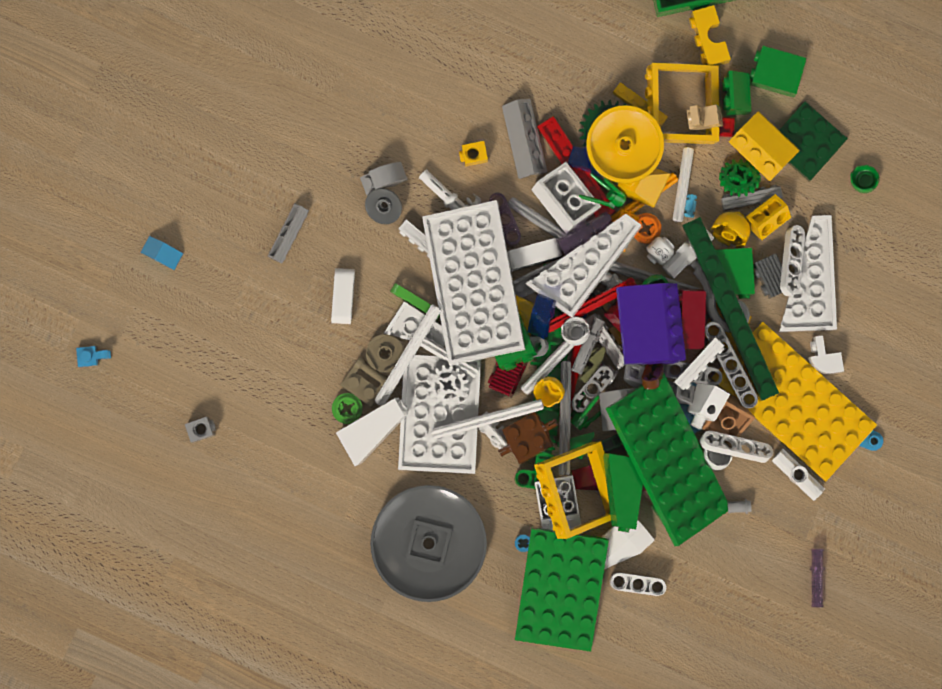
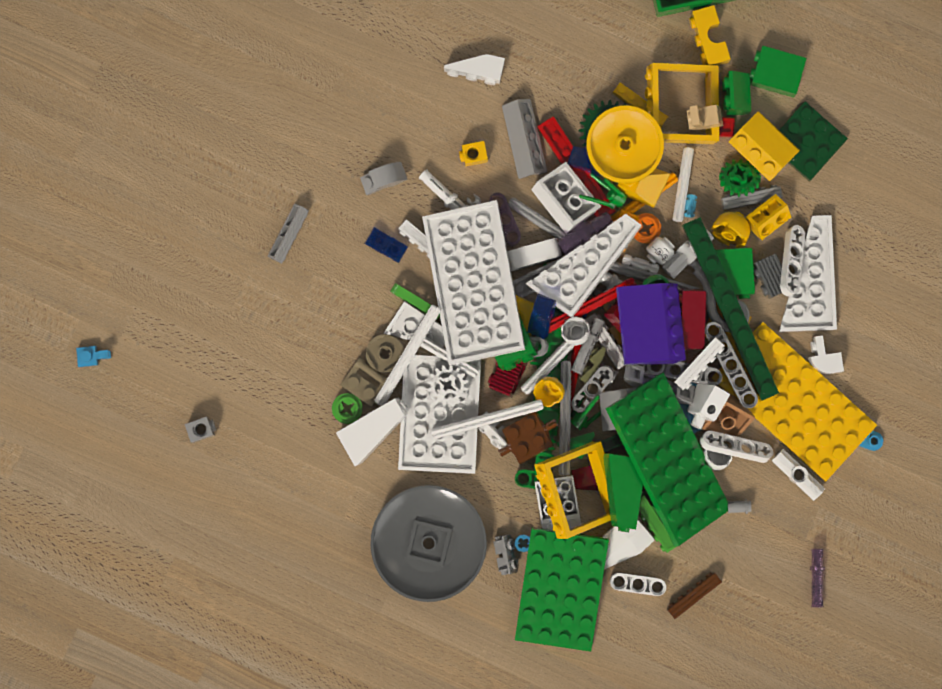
dark azure slope [140,236,183,271] -> none
white beam [331,268,355,324] -> none
dark grey dish [365,188,402,224] -> none
reddish brown beam [642,364,664,389] -> none
green hair [850,165,880,194] -> none
none -> clear blue slope [364,227,408,263]
none -> white slope [444,54,505,85]
none -> light grey hinge [493,534,518,575]
none -> white axle [622,254,659,274]
none -> bright green piece [639,496,677,553]
none -> reddish brown piece [667,572,722,619]

